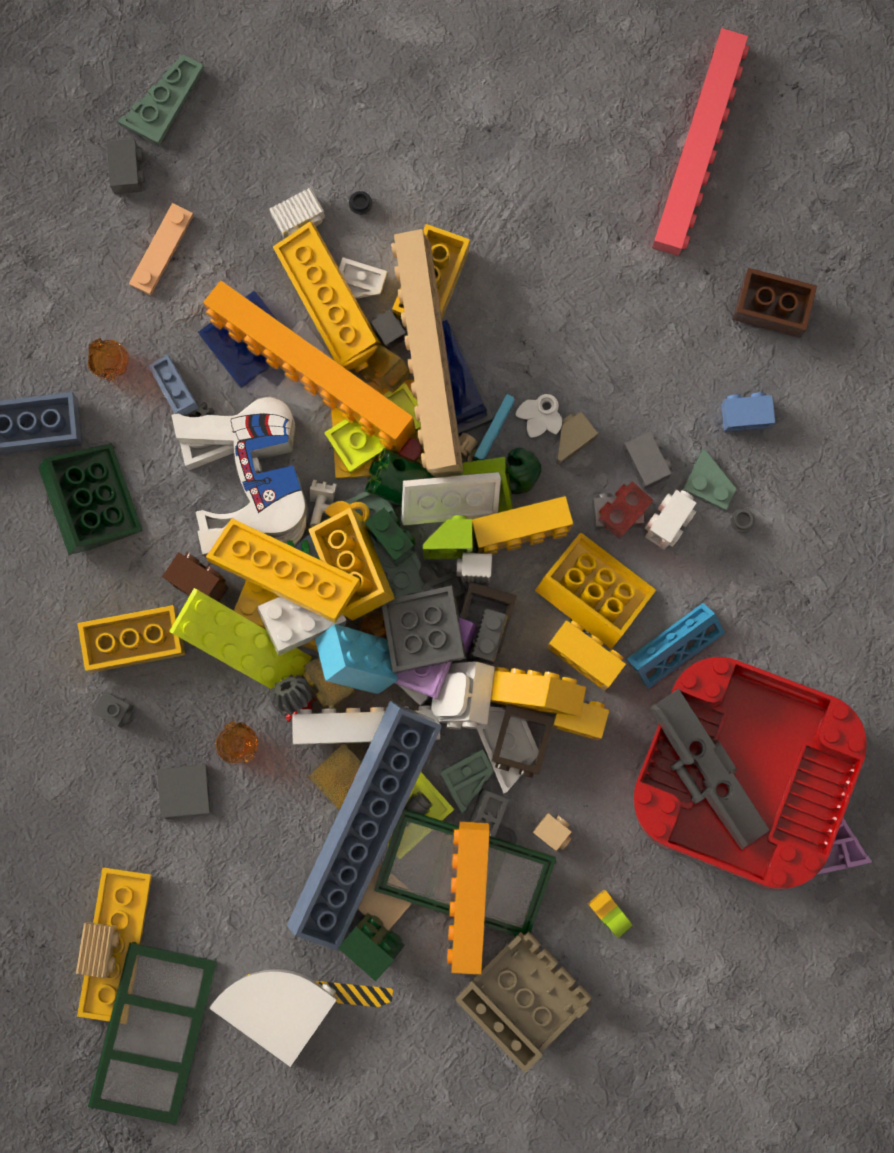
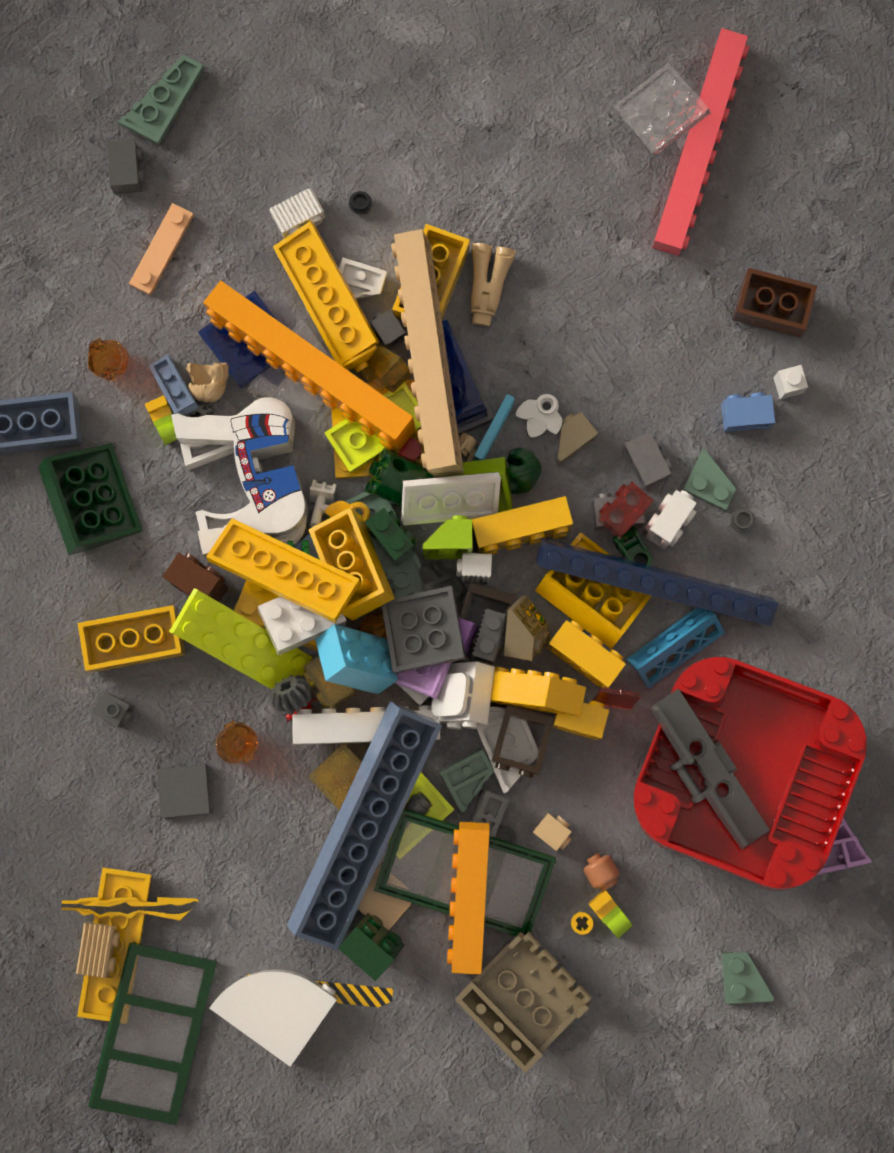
none -> yellow sword [61,897,199,921]
none -> leg [145,395,178,445]
none -> tan hair [186,363,229,403]
none -> tan piece [471,243,516,327]
none -> dark tan slope [504,595,550,661]
none -> dark blue brick [536,538,778,626]
none -> yellow bush [570,912,593,935]
none -> nougat head [583,853,620,891]
none -> clear red piece [592,688,641,710]
none -> dark green piece [612,526,652,566]
none -> clear plate [613,62,711,157]
none -> sand green wing [721,952,774,1004]
none -> white brick [774,365,808,400]

